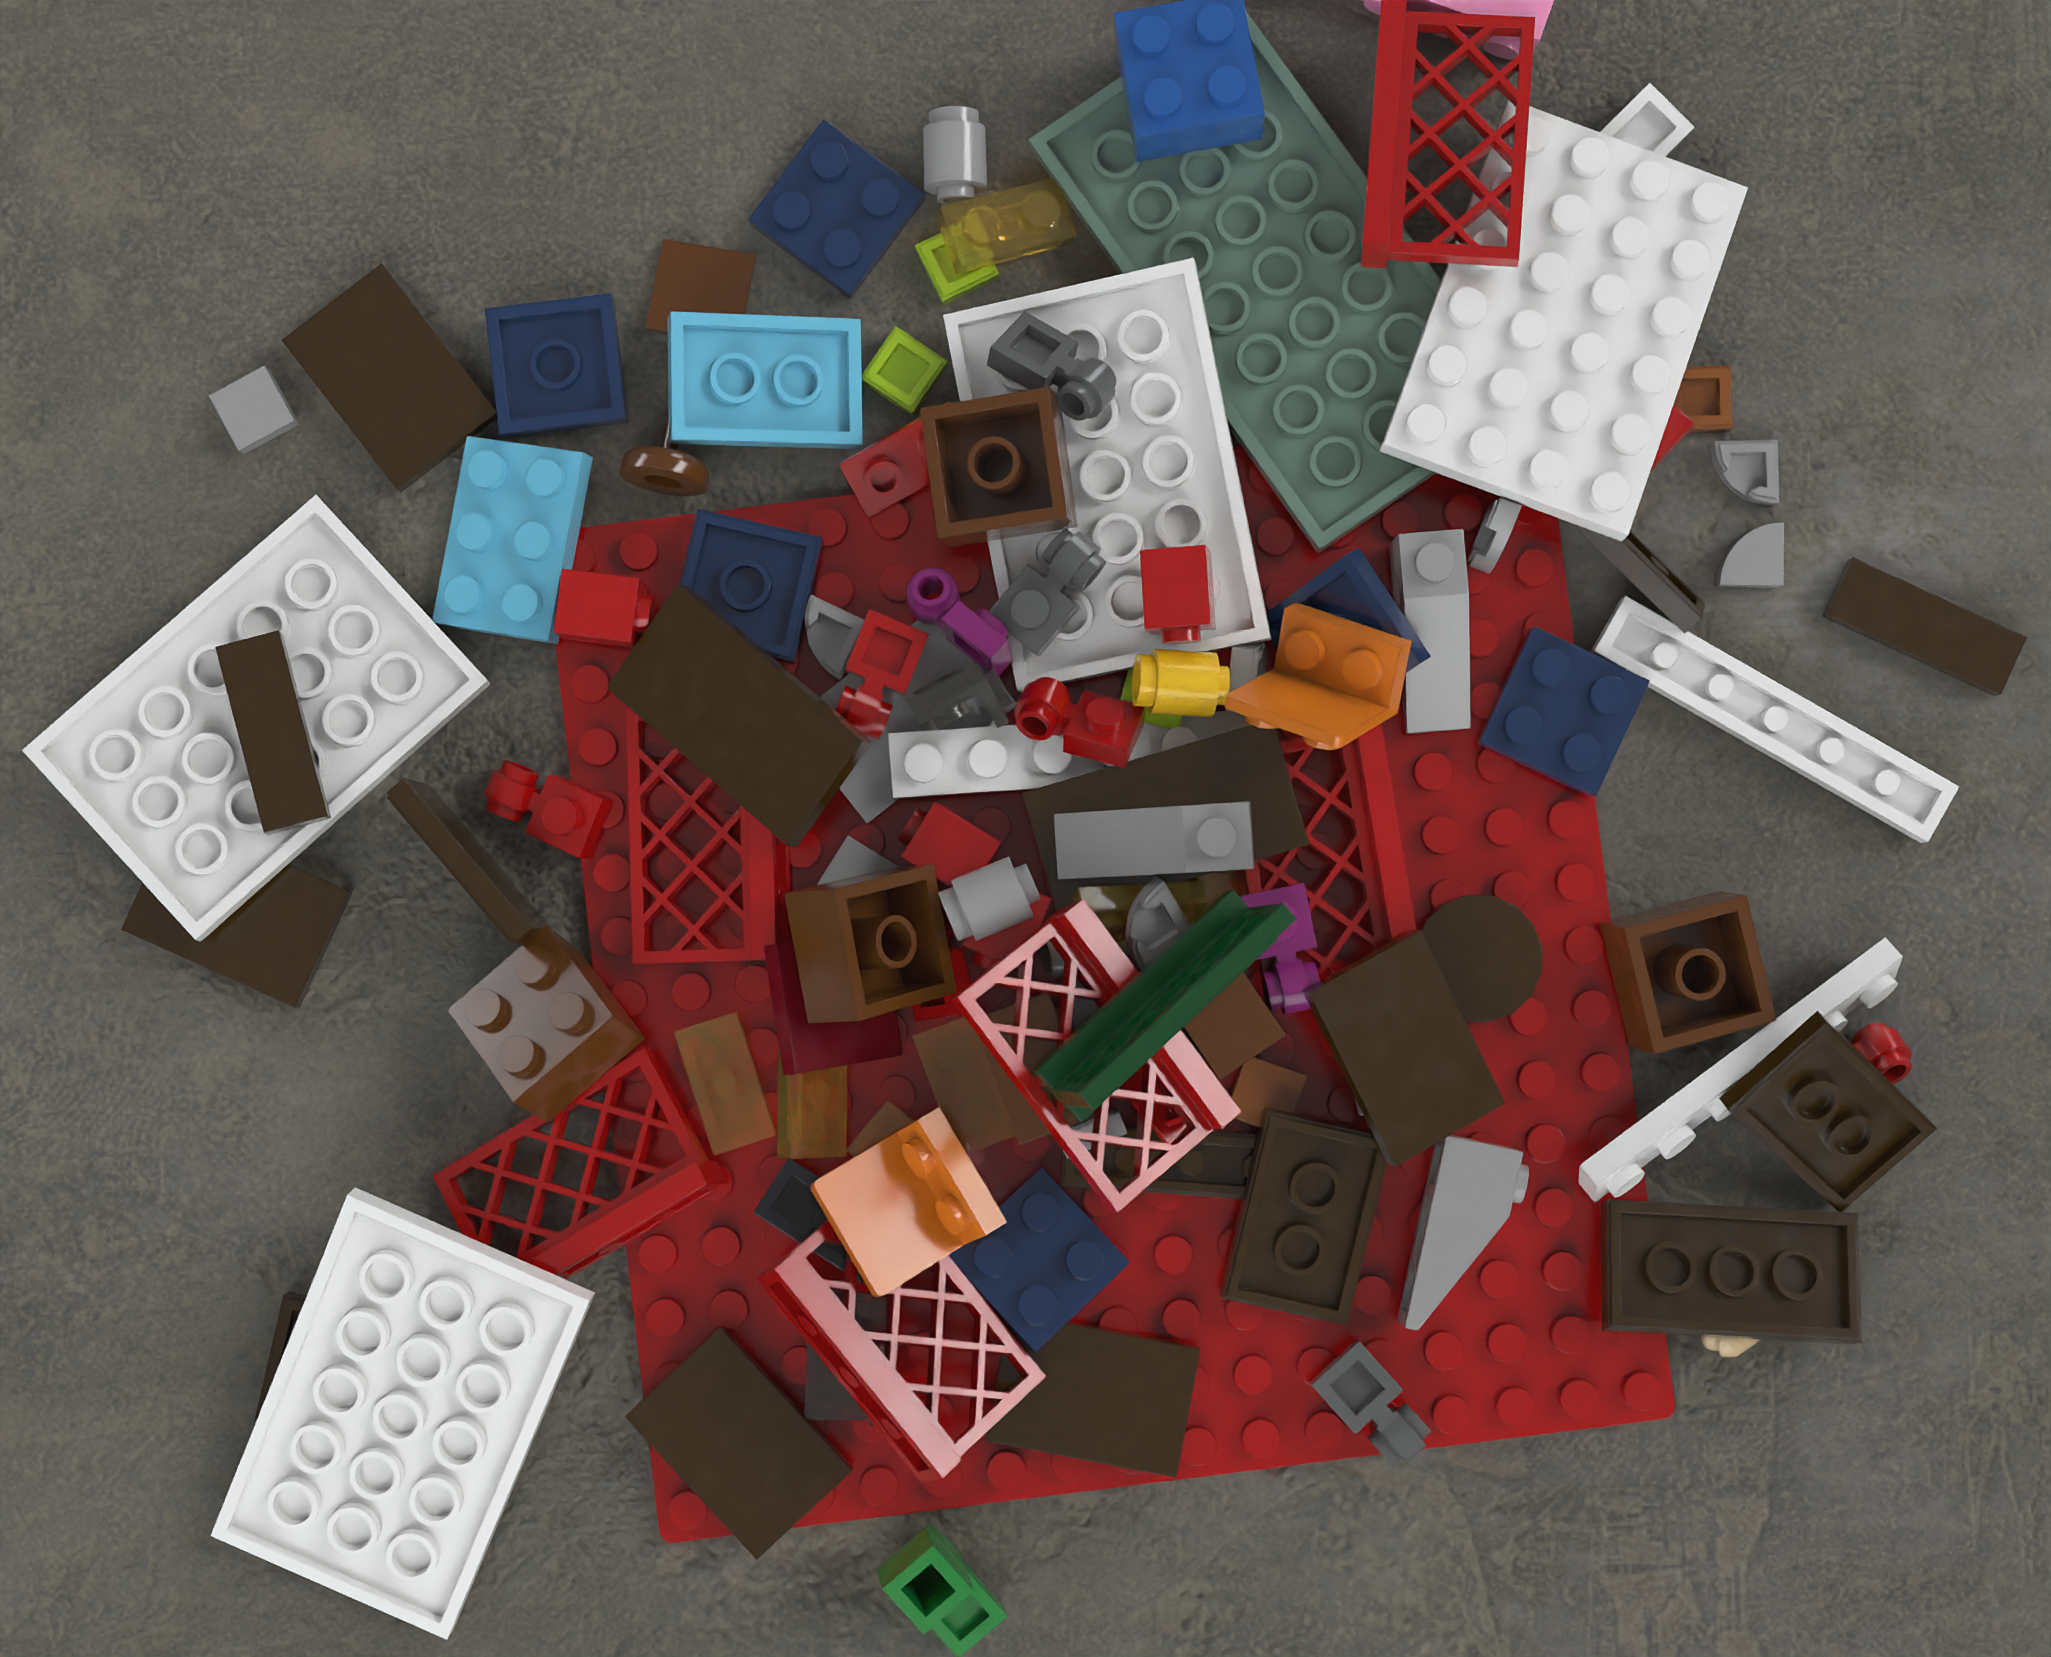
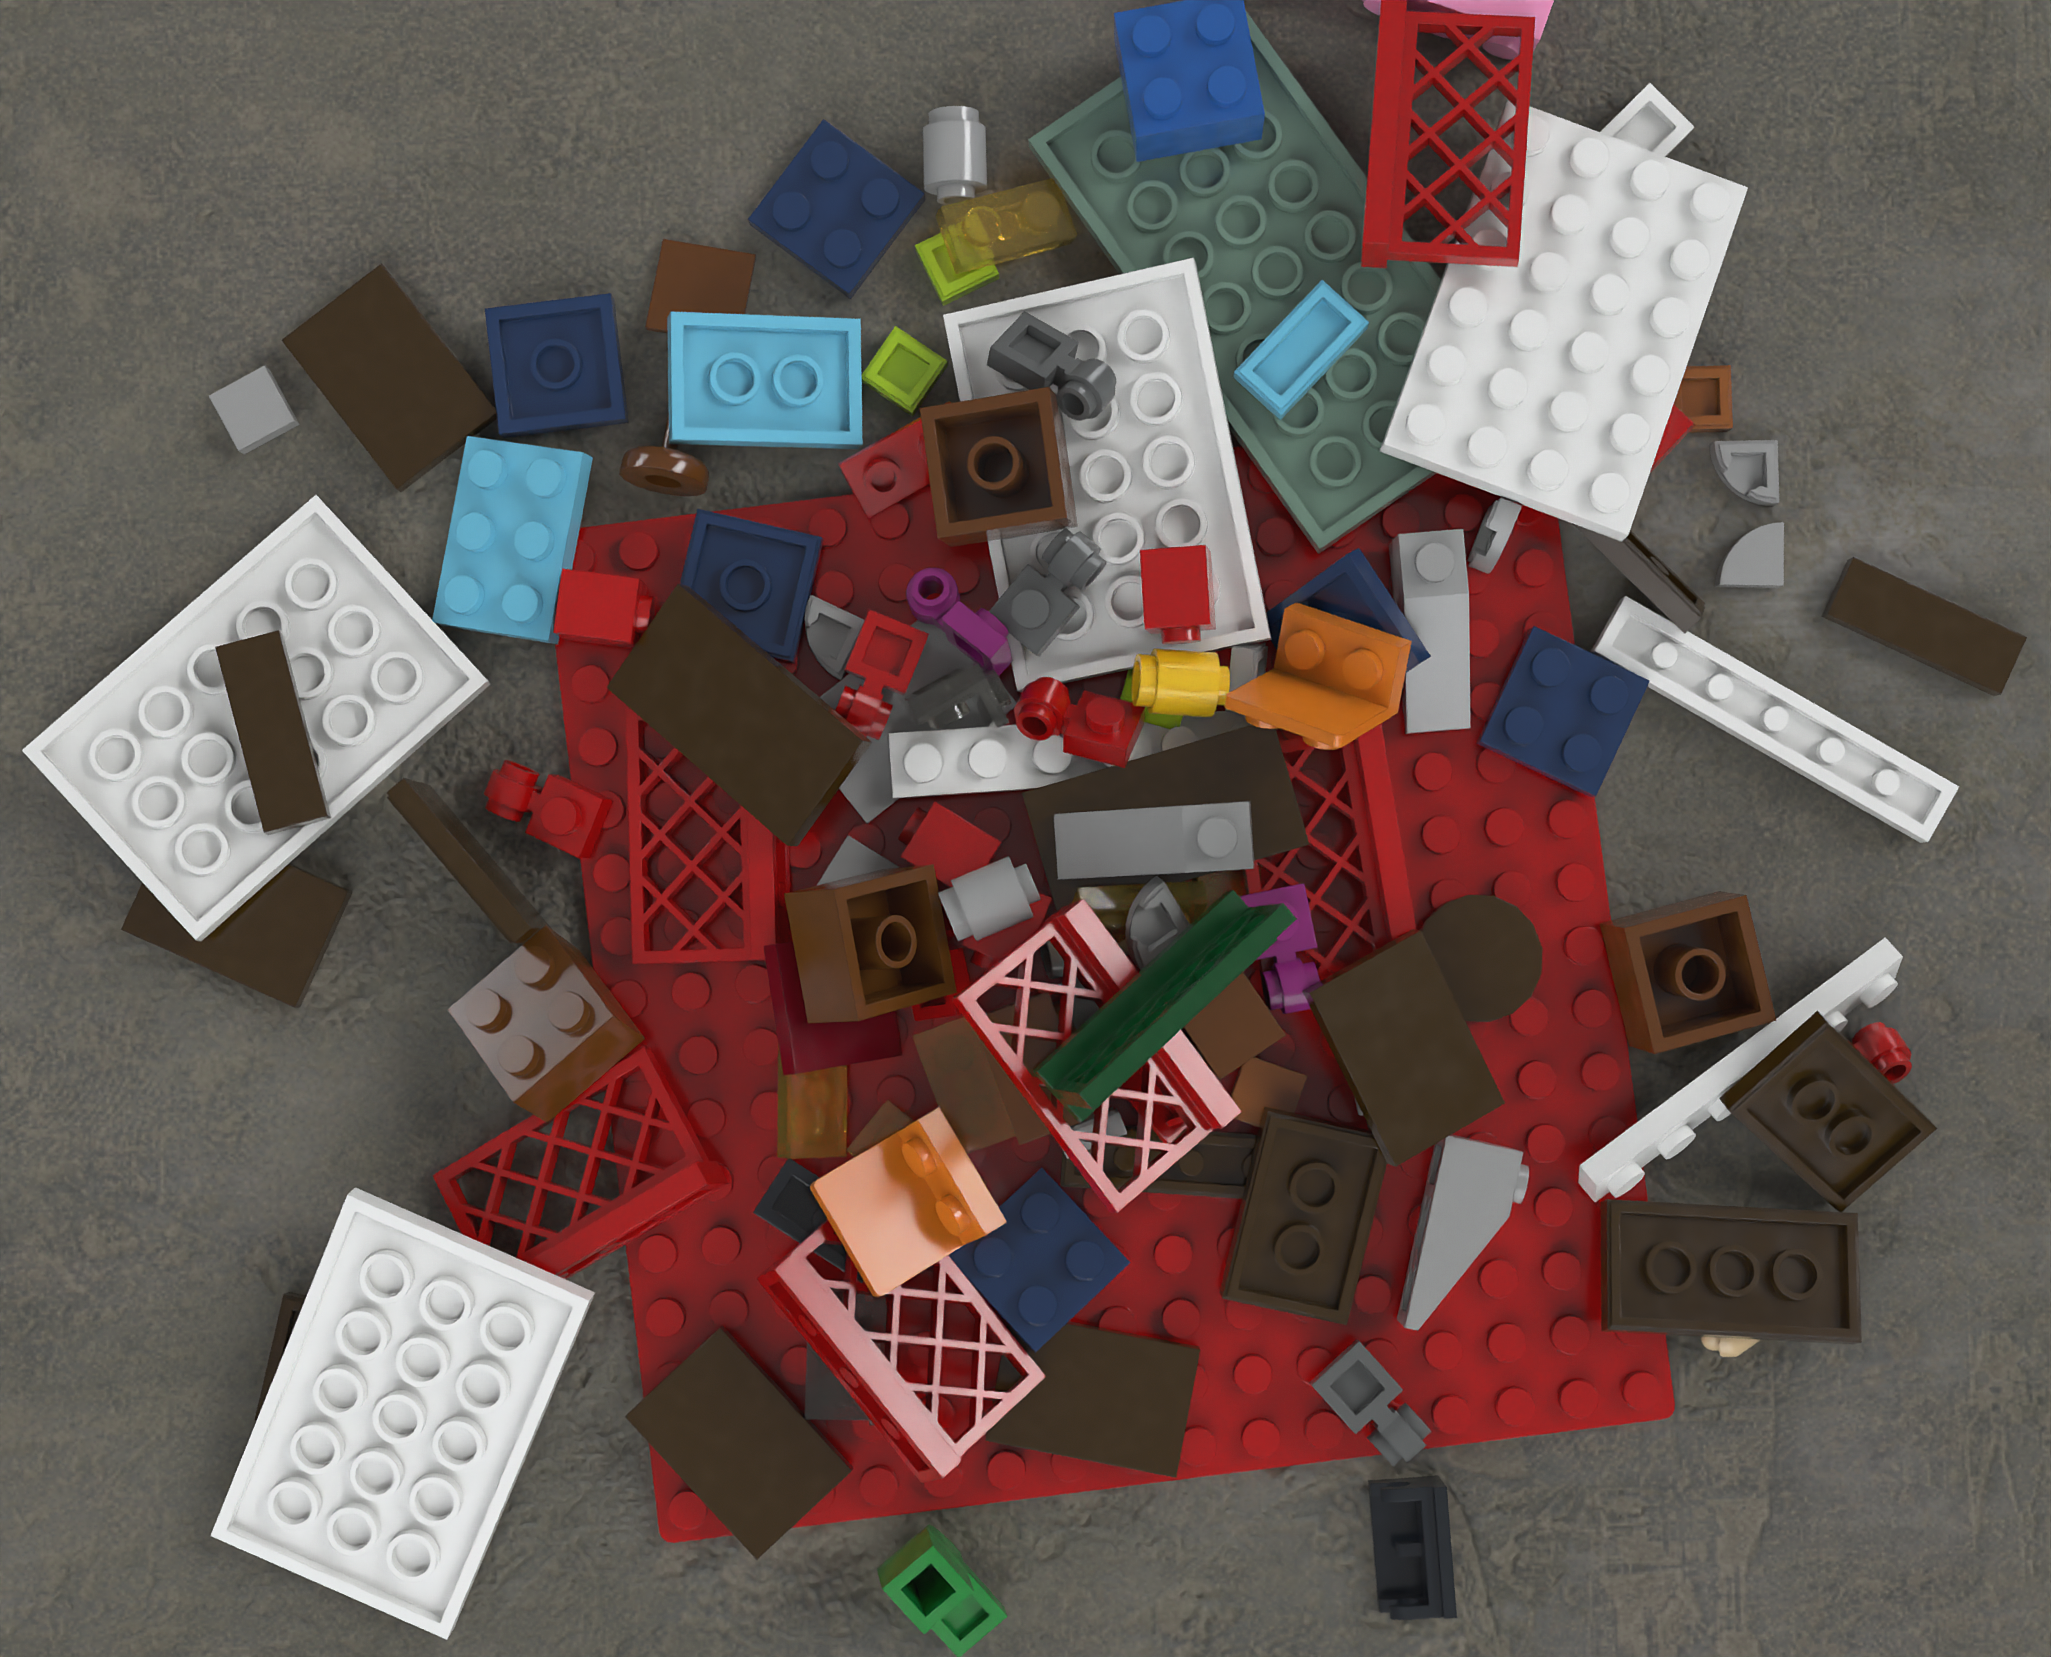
clear yellow plate [674,1011,778,1155] -> none
none -> medium azure tile [1233,280,1369,420]
none -> black hinge [1368,1475,1457,1620]

